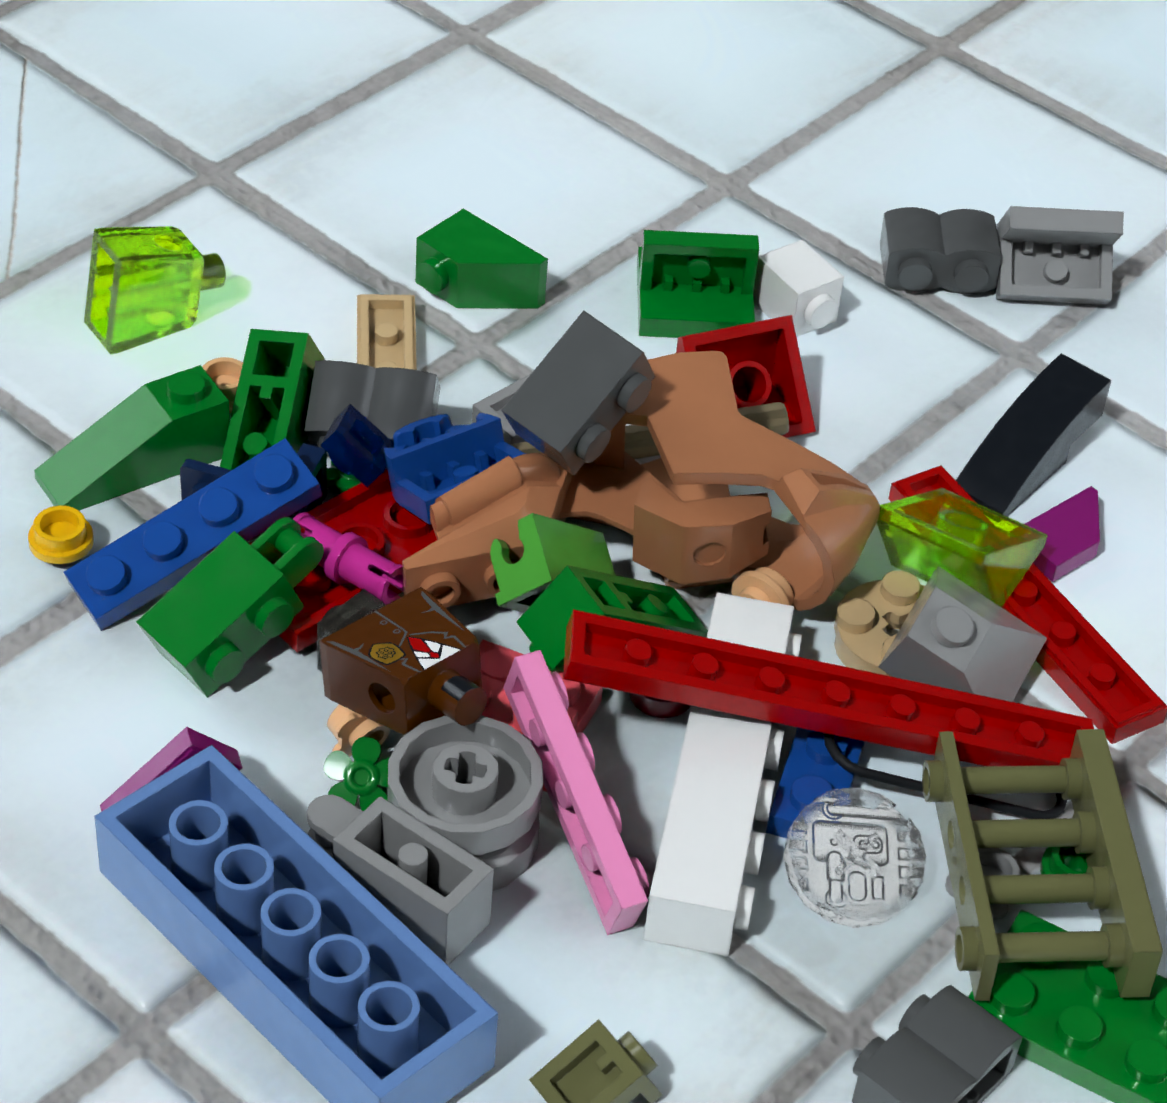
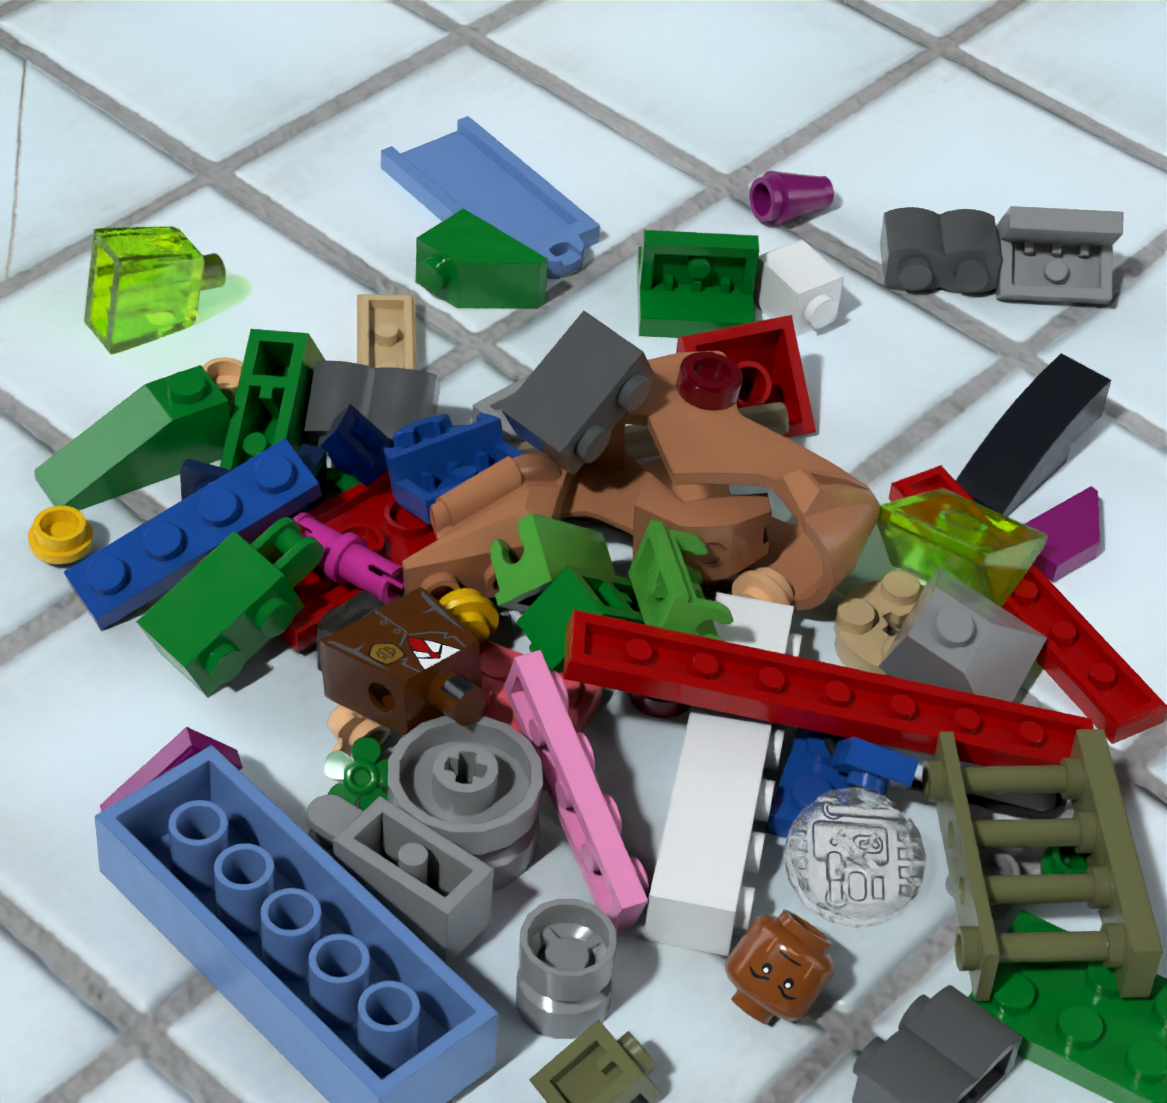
none -> medium blue piece [381,116,600,279]
none -> yellow plate [439,588,499,645]
none -> light grey wheel [516,899,617,1039]
none -> bright green hinge [628,519,733,641]
none -> dark red tile [676,351,743,411]
none -> dark orange head [725,910,835,1025]
none -> magenta cone [749,171,834,226]
none -> blue plate [829,737,919,797]

